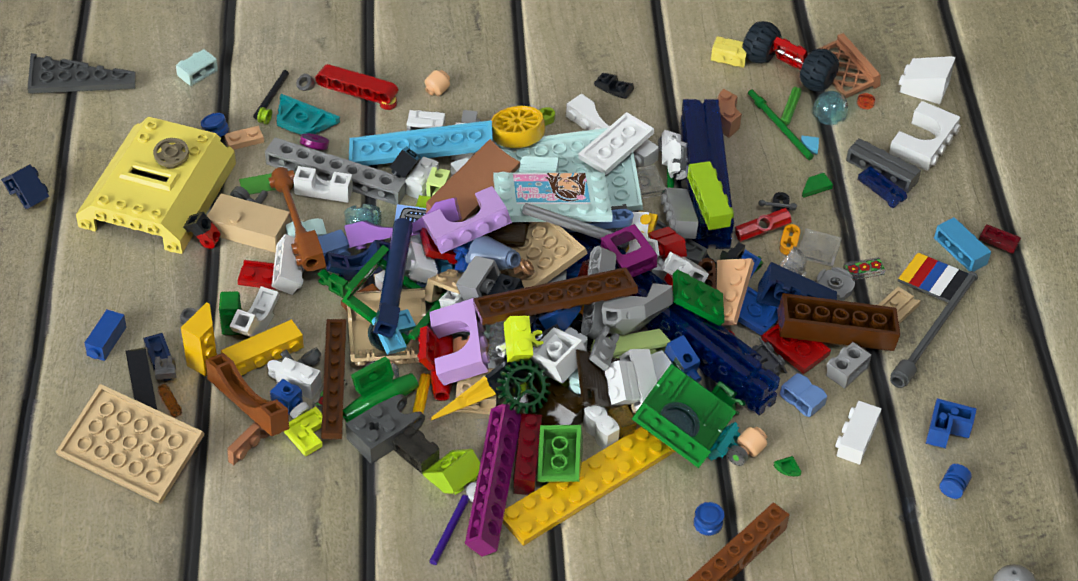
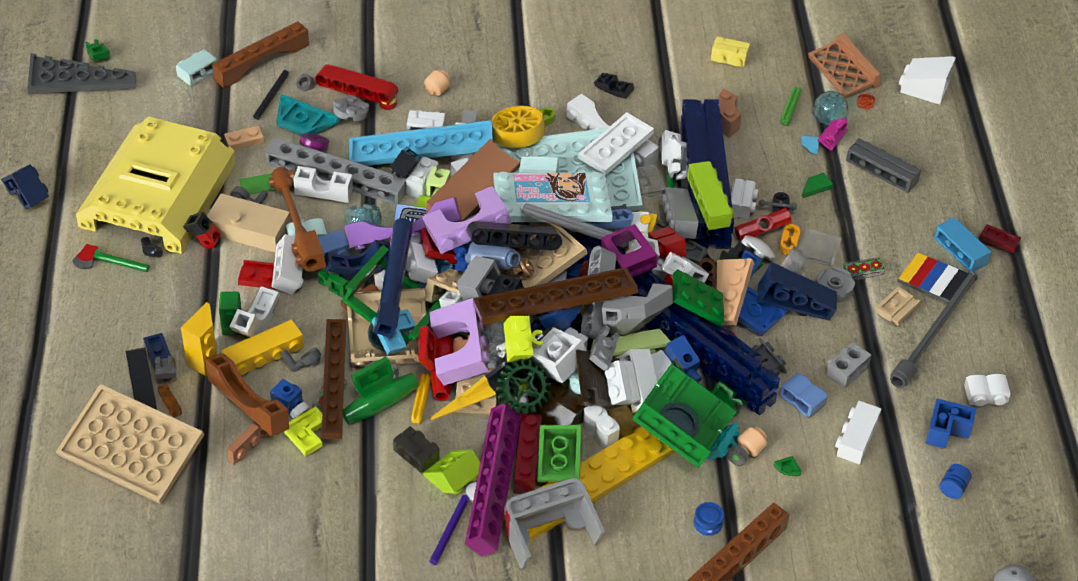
blue brick [84,309,127,361] -> none
dark tan wheel [153,138,189,168] -> none
flat silver plate [180,308,197,325] -> none
blue wheel [201,113,229,137] -> none
lime bush [257,107,272,125] -> none
white brick [267,357,322,400] -> none
dark grey brick [346,394,425,464] -> none
black plate [742,21,839,91] -> none
green bar [748,89,814,160] -> none
red plate [761,323,831,374] -> none
reddish brown brick [777,293,901,351] -> none
clear blue plate [857,166,907,208] -> none
white arch [889,101,961,171] -> none
none -> piece [72,244,150,272]
none -> green plate [85,39,110,61]
none -> black arm [141,237,163,257]
none -> dark orange arch [212,21,309,89]
none -> light grey plate [333,95,369,121]
none -> black beam [466,221,562,250]
none -> light grey windscreen [505,478,605,570]
none -> white brick [729,178,758,220]
none -> white dish [741,235,775,261]
none -> dark pink hinge [818,118,848,151]
none -> white brick [964,374,1011,407]

